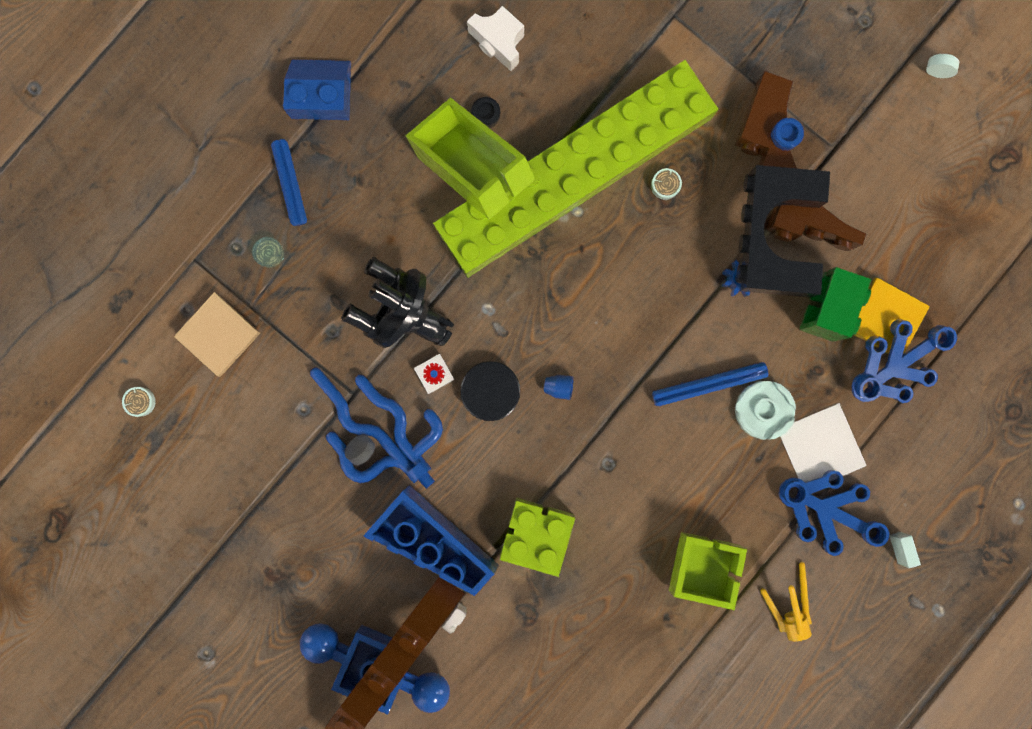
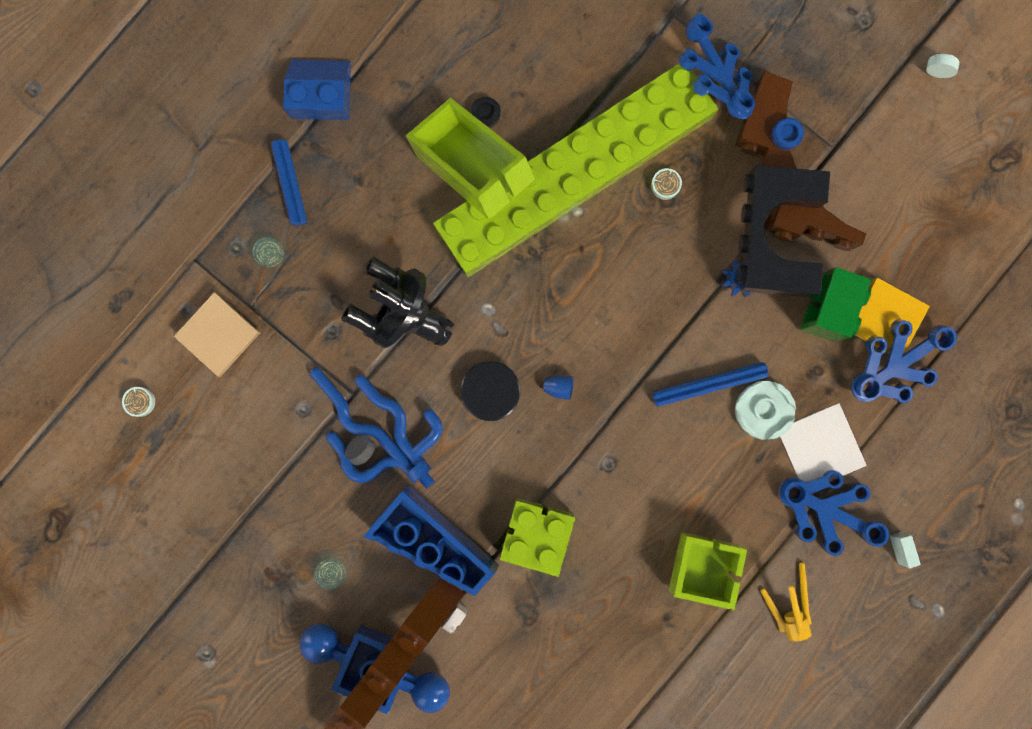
white tile [414,354,455,394] -> none
white brick [467,6,524,71] -> none
none -> clear light blue tile [315,558,346,590]
none -> blue plant [679,14,755,119]

